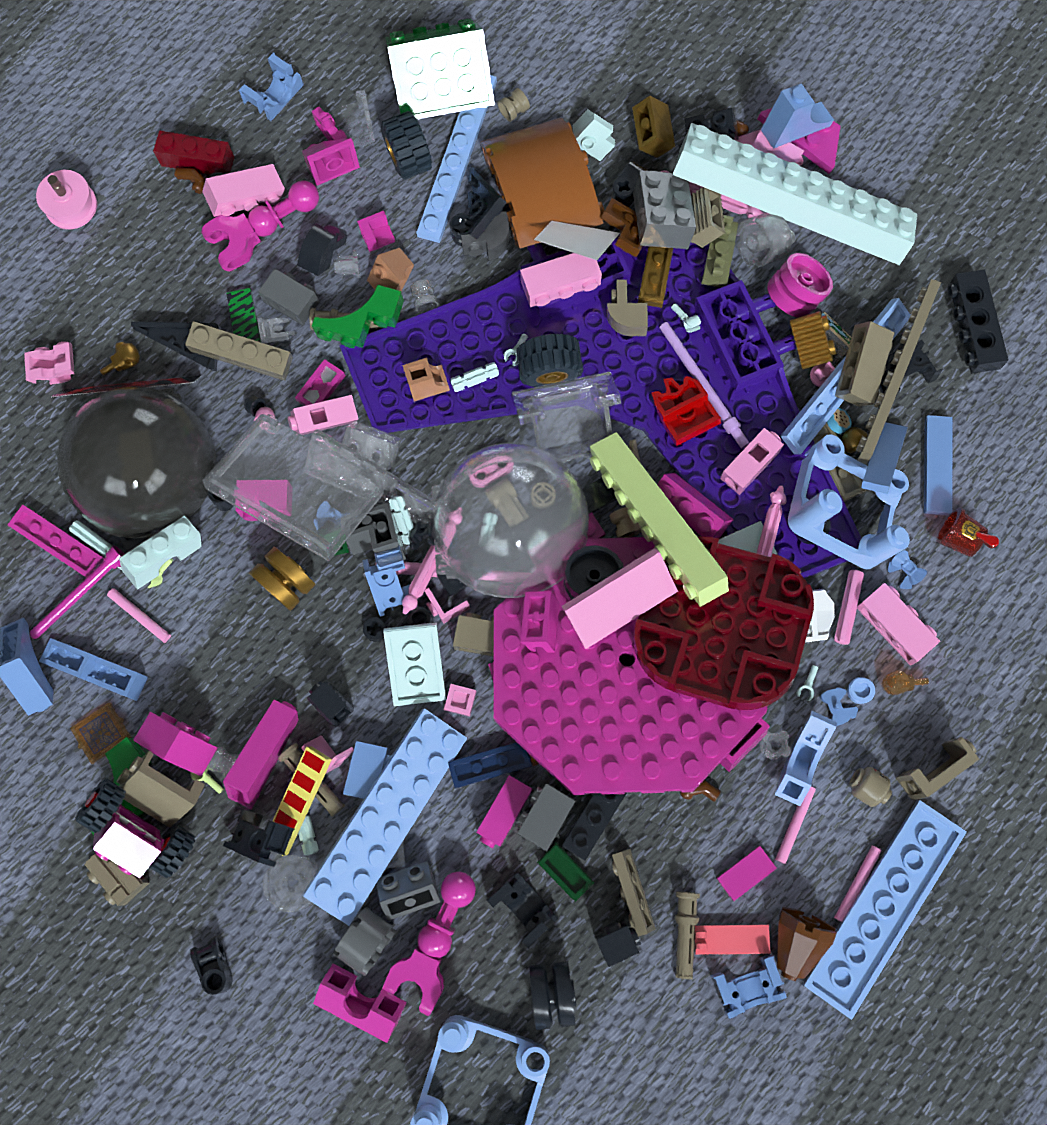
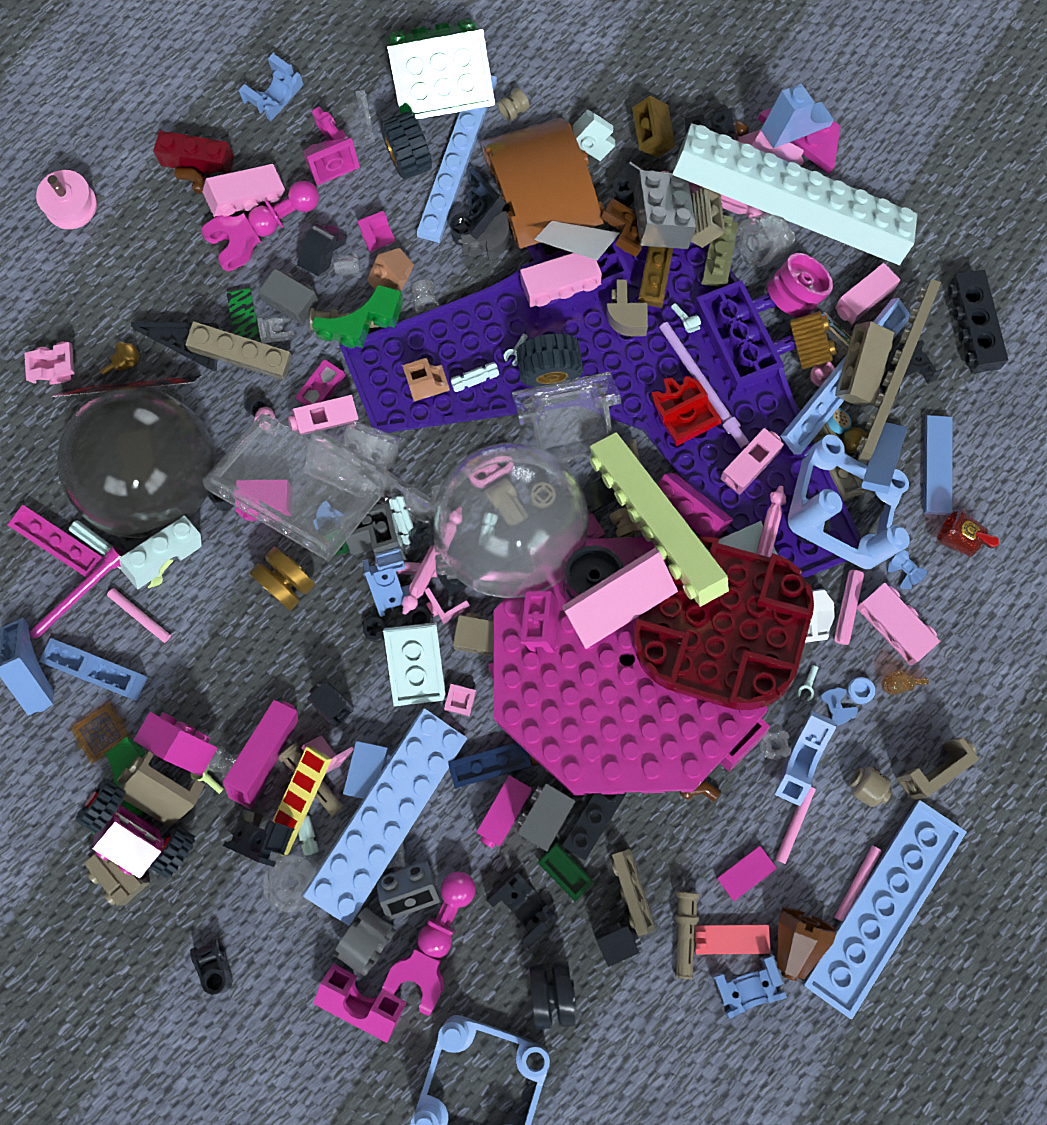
none -> bright pink brick [835,263,900,325]

